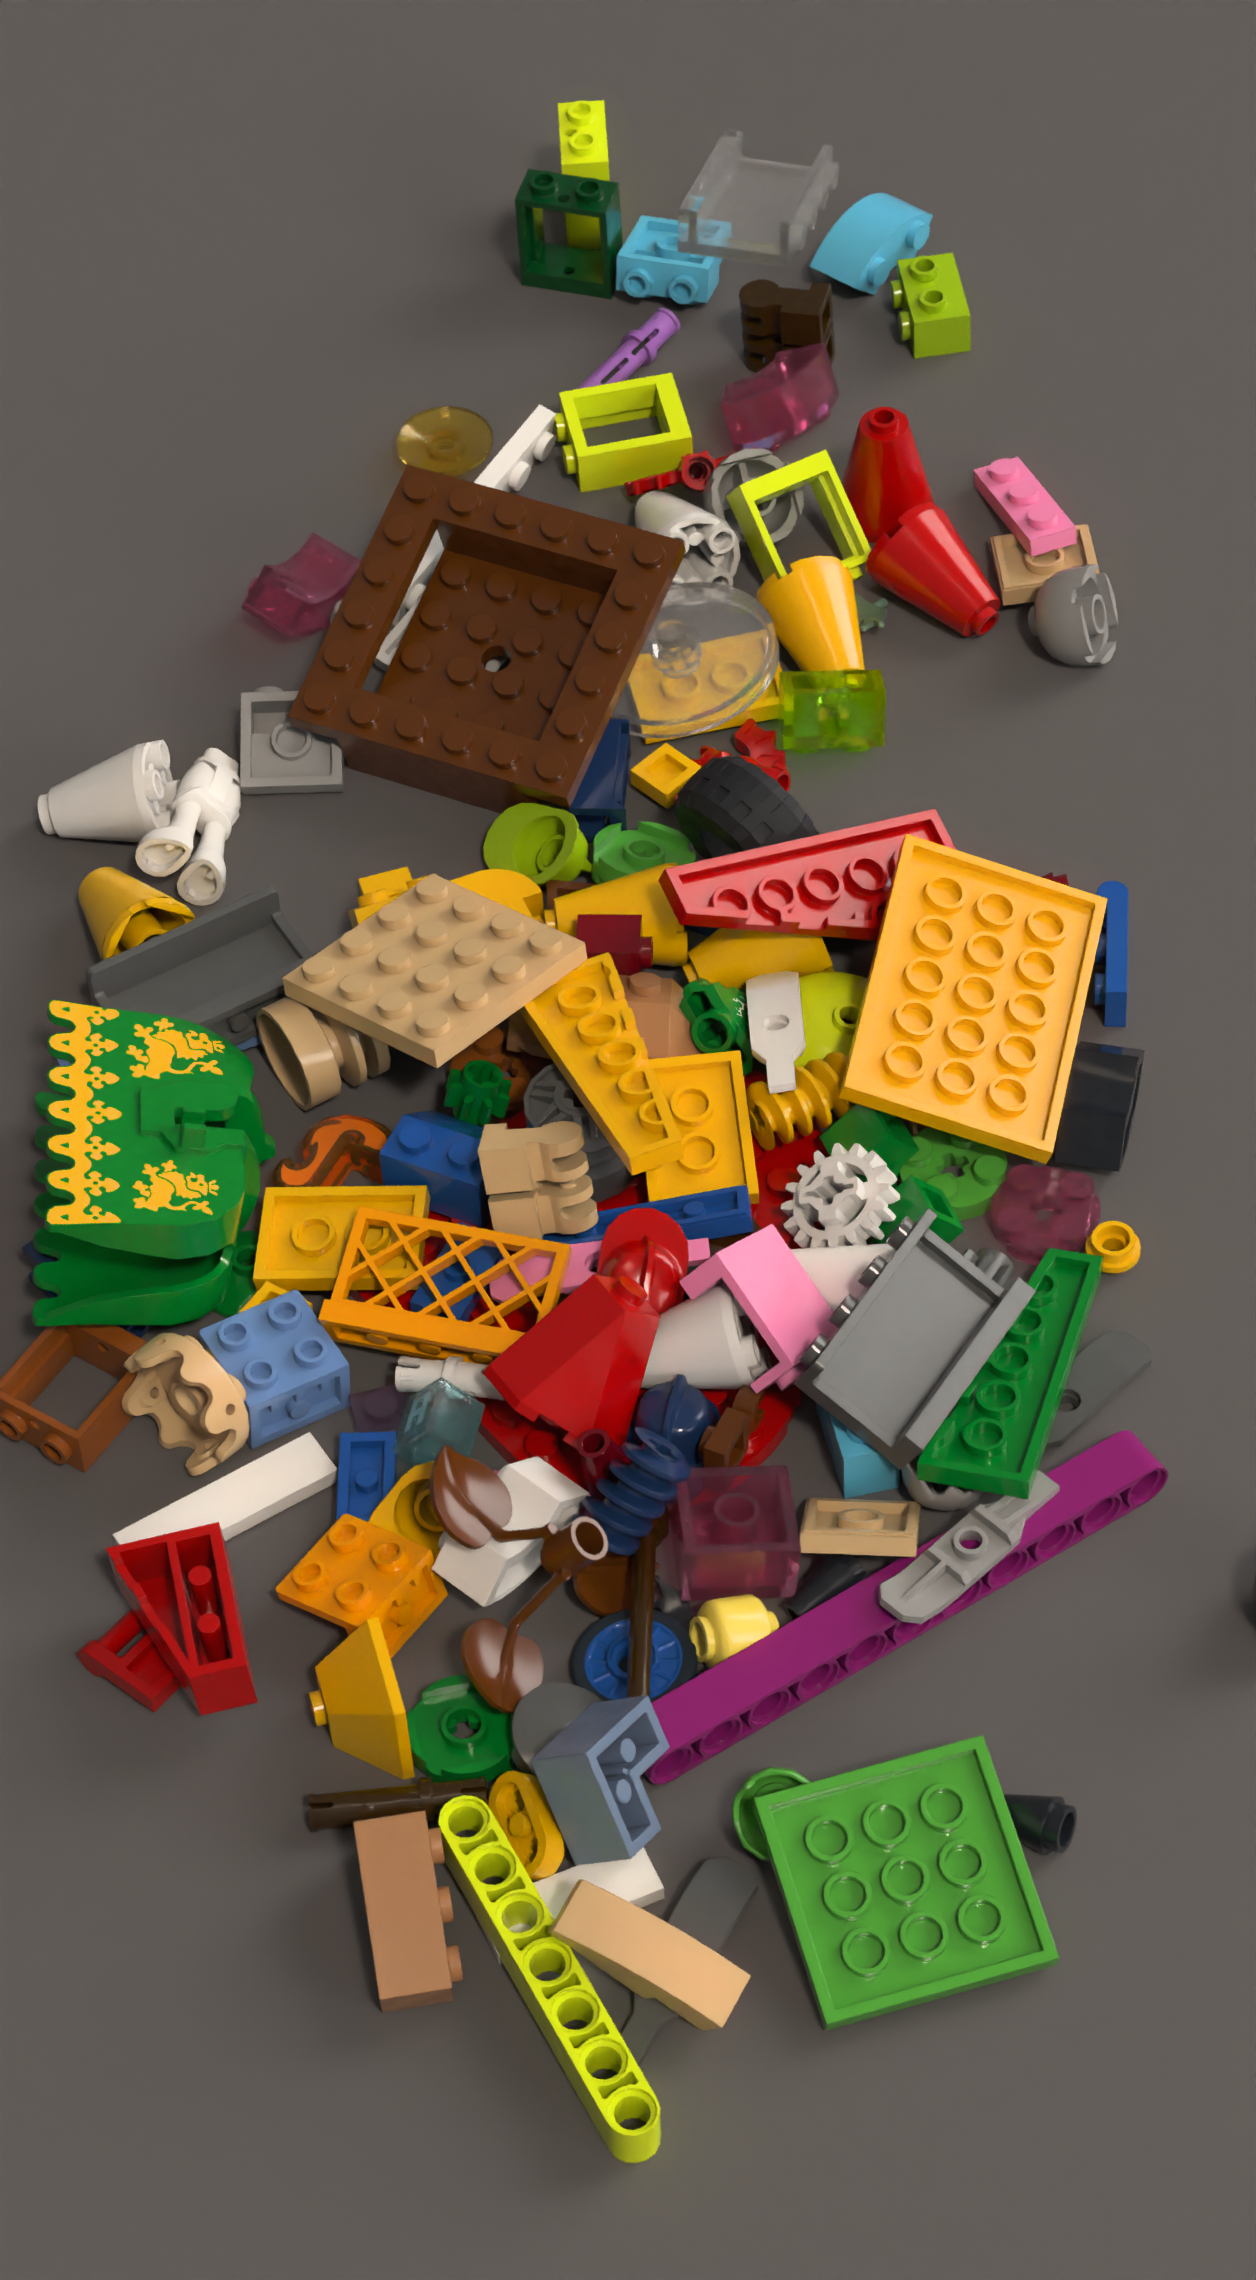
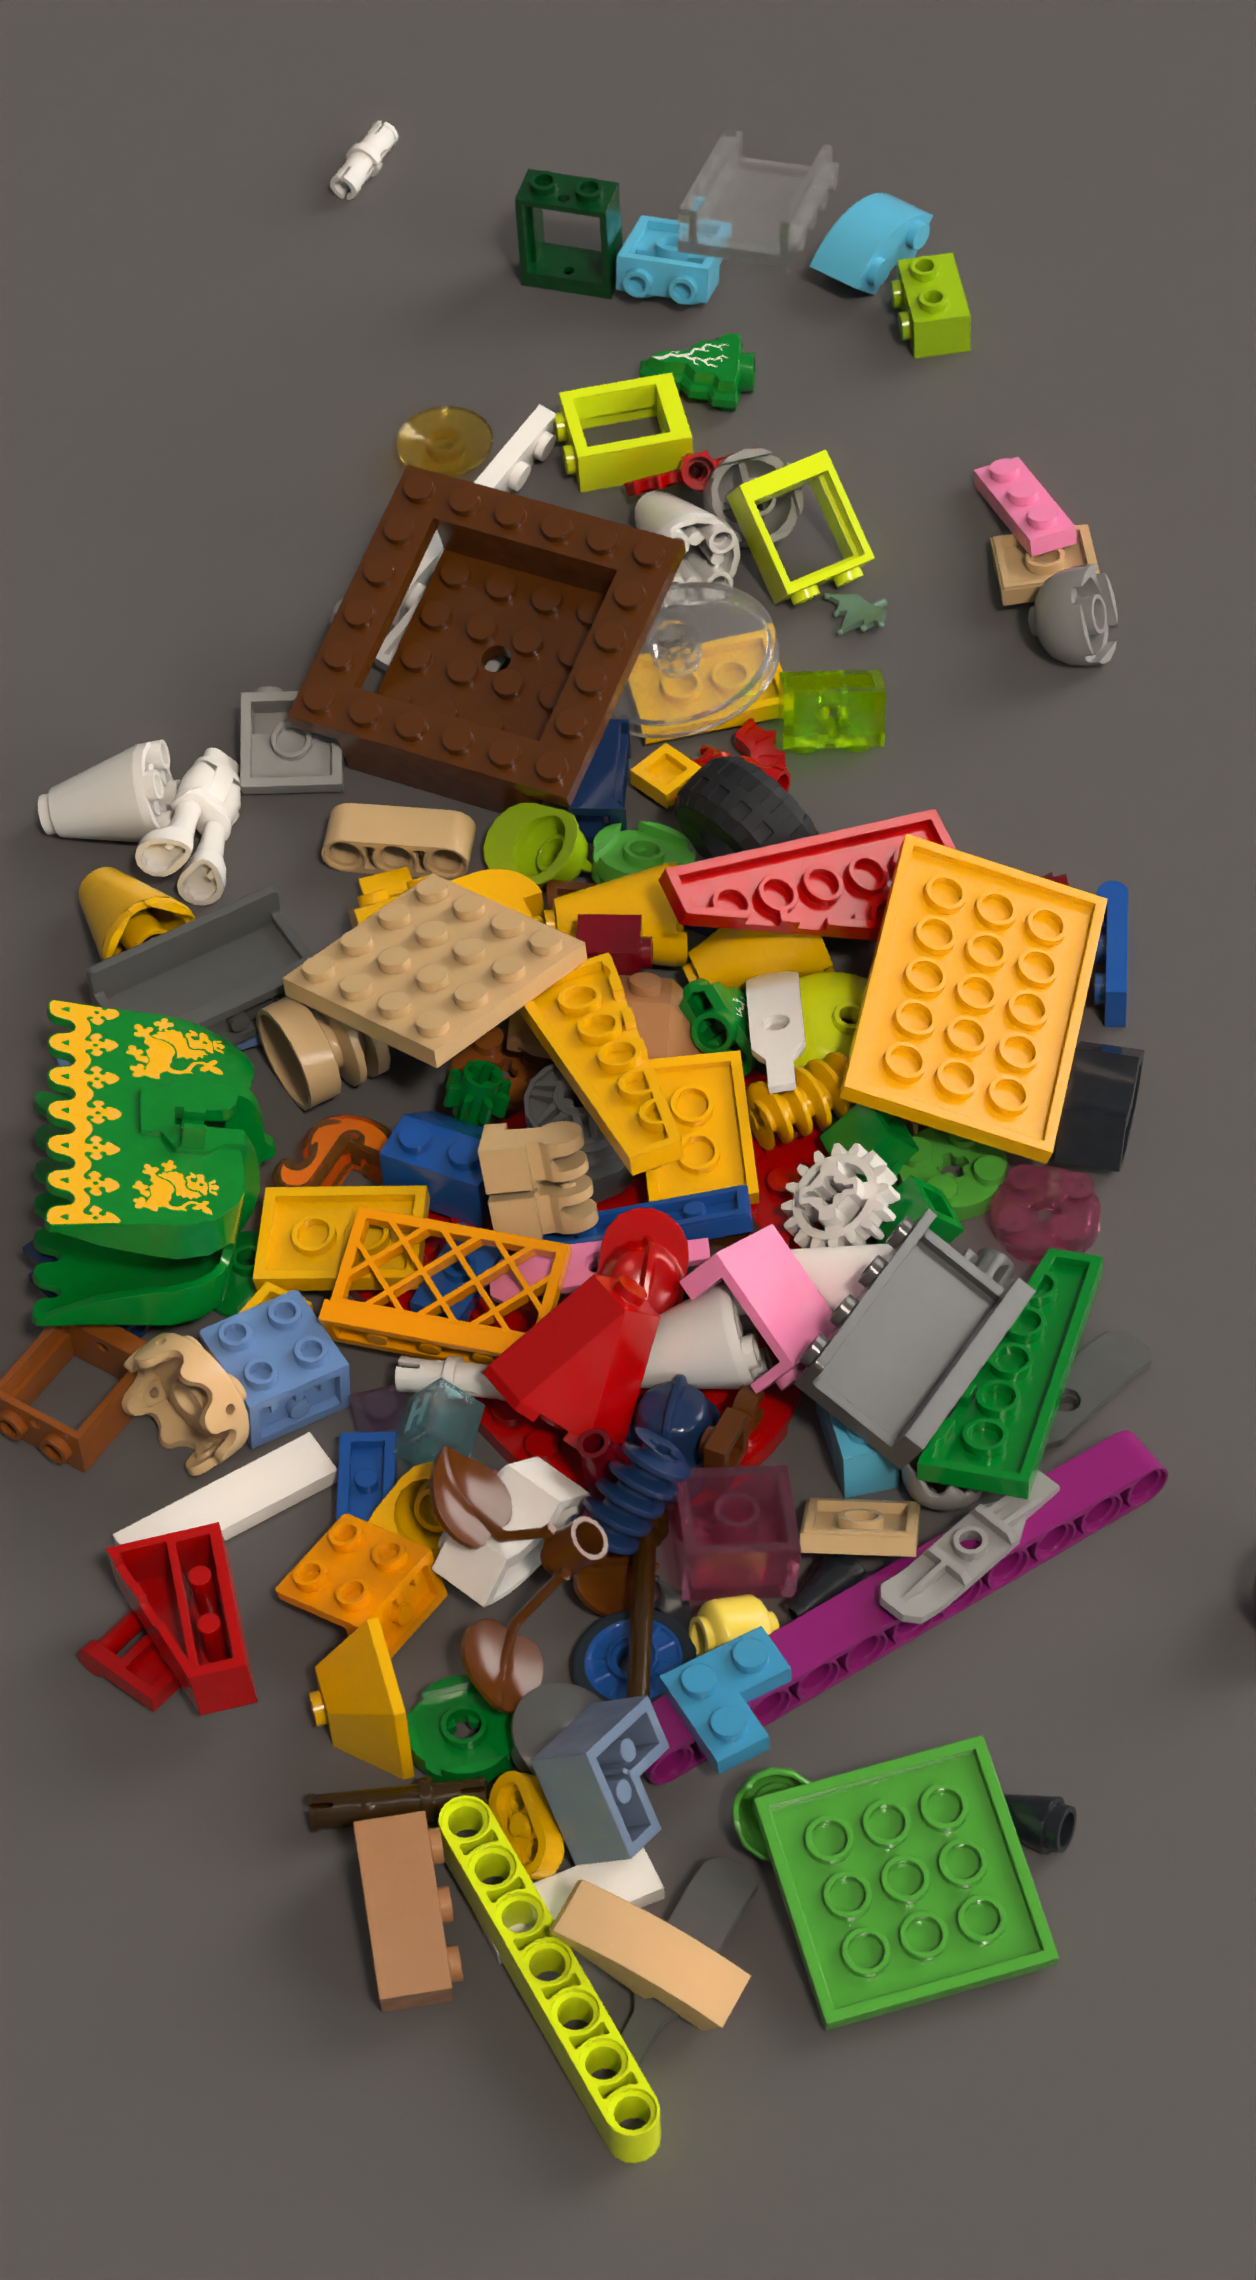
clear pink brick [241,533,362,637] -> none
neon yellow window [558,100,610,249] -> none
medium lavender pin [574,307,680,390] -> none
clear pink brick [721,343,839,453] -> none
dark brown legs [739,279,835,386] -> none
yellow cone [755,556,866,700] -> none
red cone [841,407,934,543] -> none
red cone [865,502,1000,637] -> none
yellow plate [1085,1221,1141,1273] -> none
none -> tan beam [321,803,477,879]
none -> white pin [330,121,399,200]
none -> green rock [639,333,755,411]
none -> dark azure plate [659,1626,792,1775]

